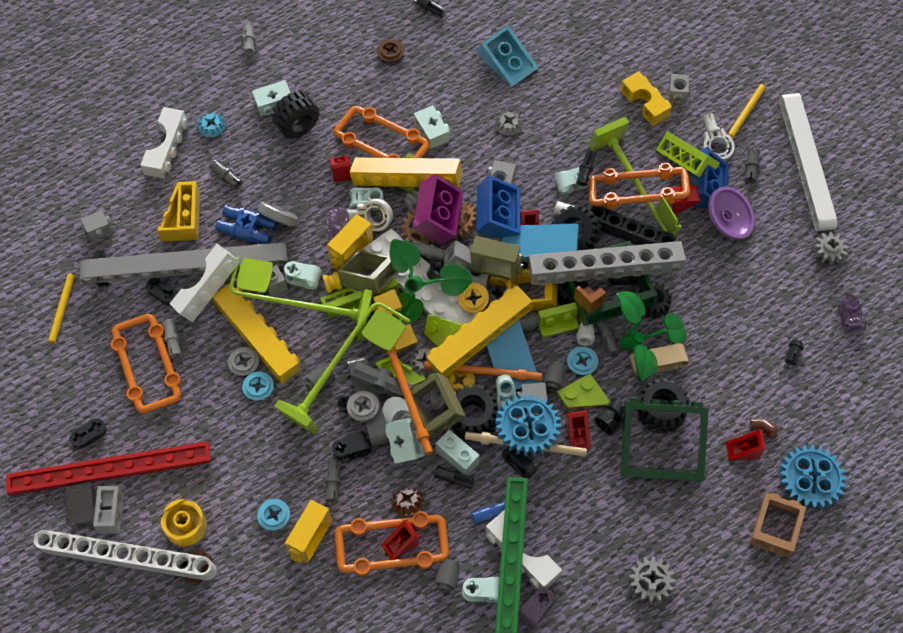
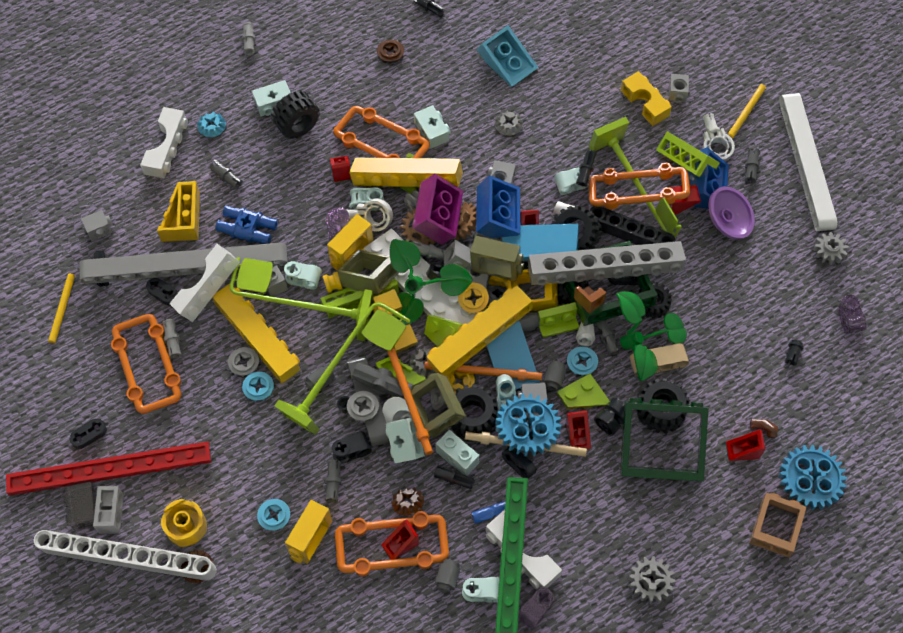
light grey wheel [257,201,298,226] -> none

